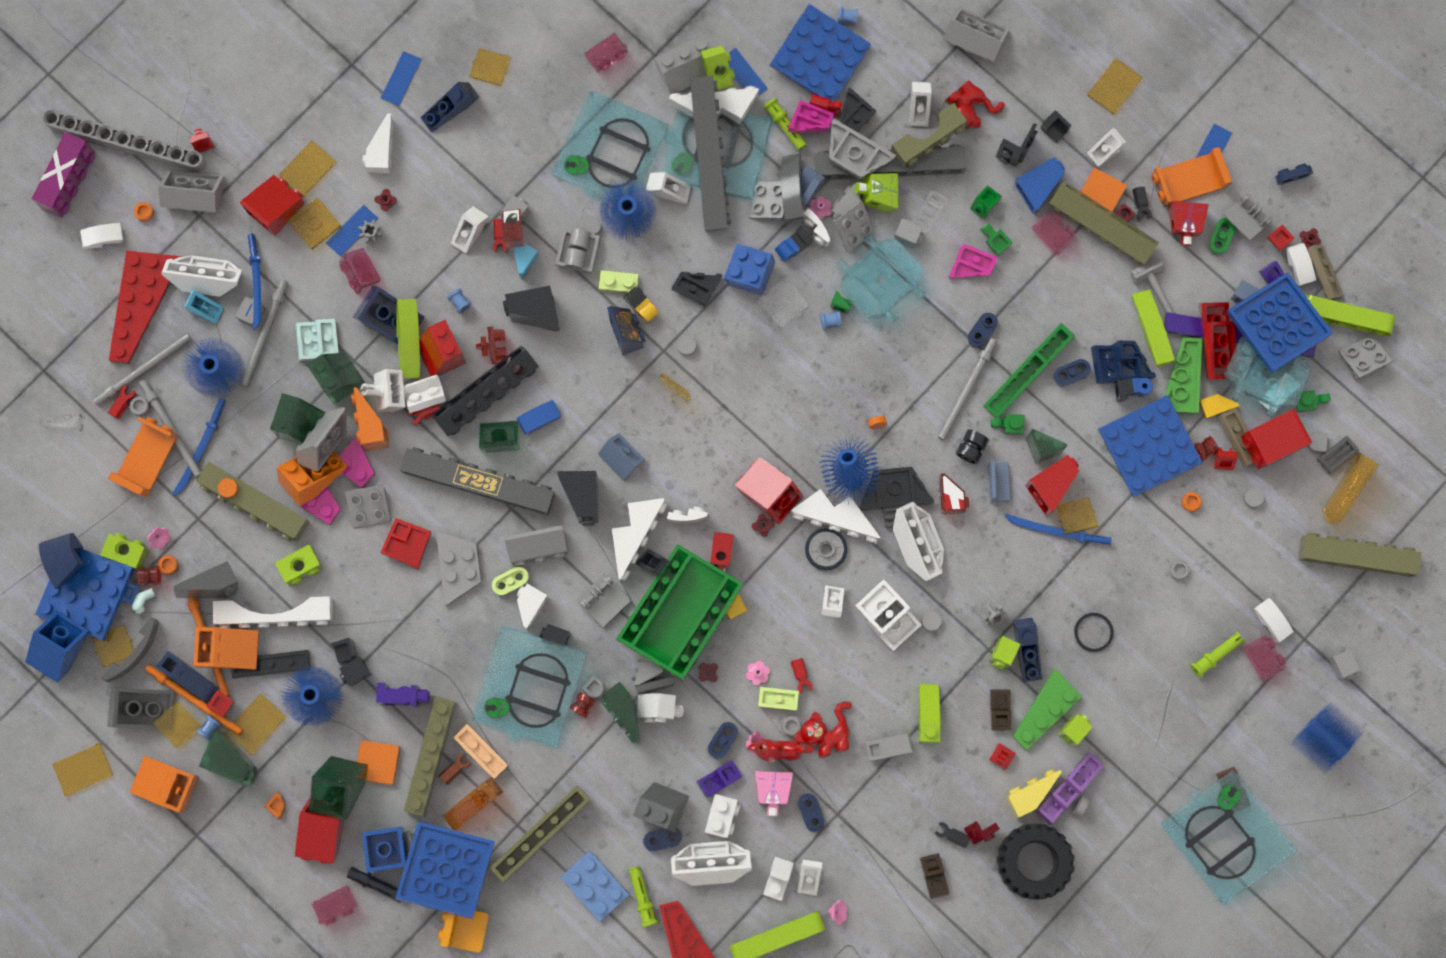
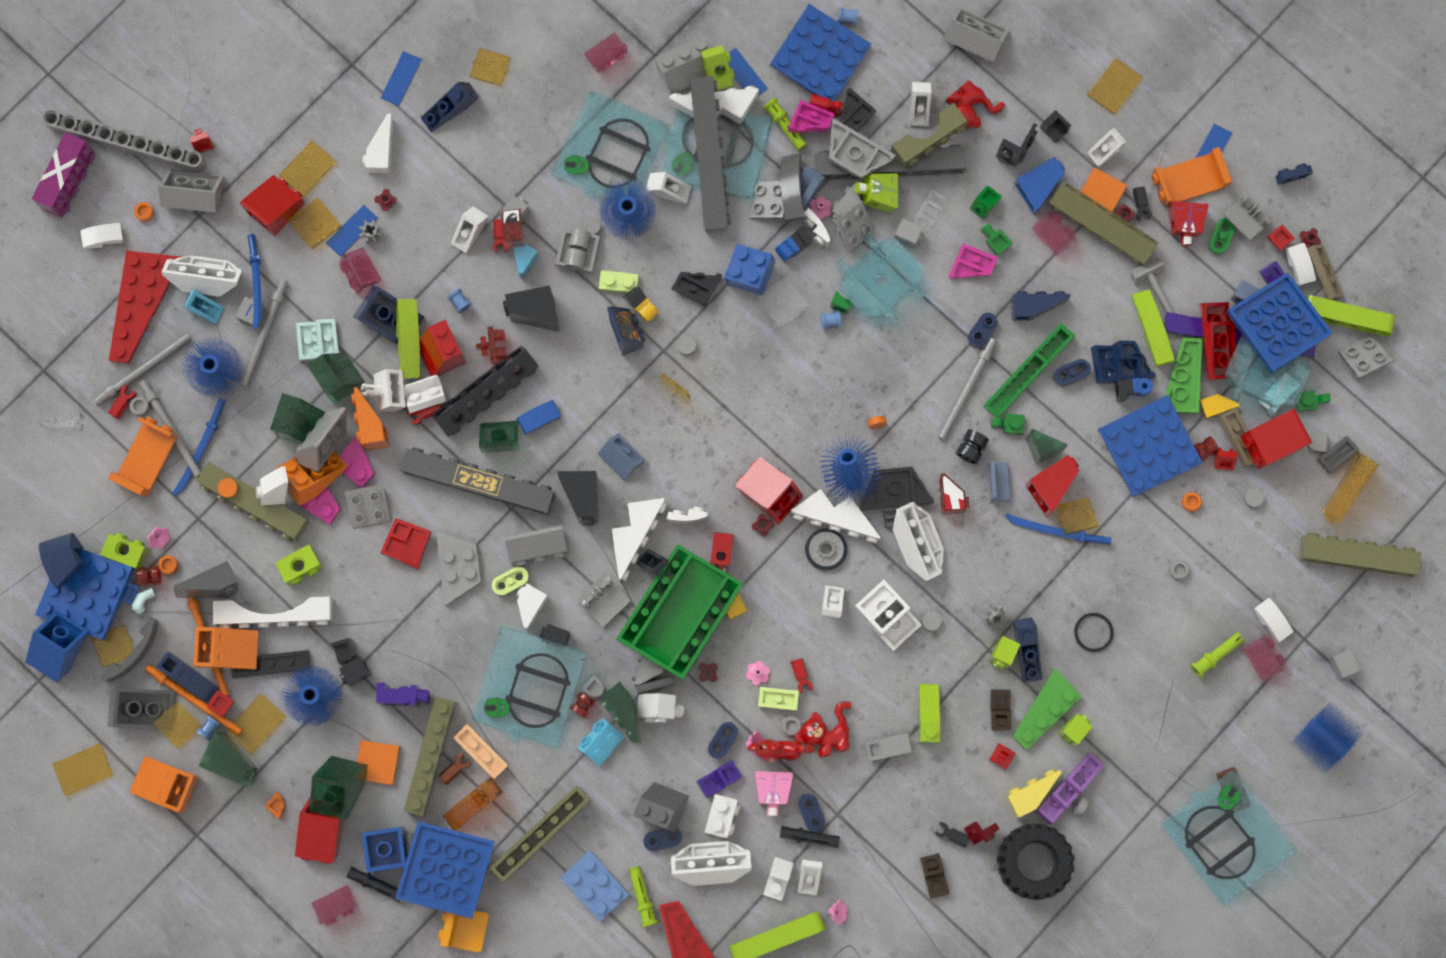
none -> white slope [256,466,288,506]
none -> medium azure bracket [578,718,625,767]
none -> black pin [780,826,840,849]
none -> dark blue slope [1011,291,1071,321]

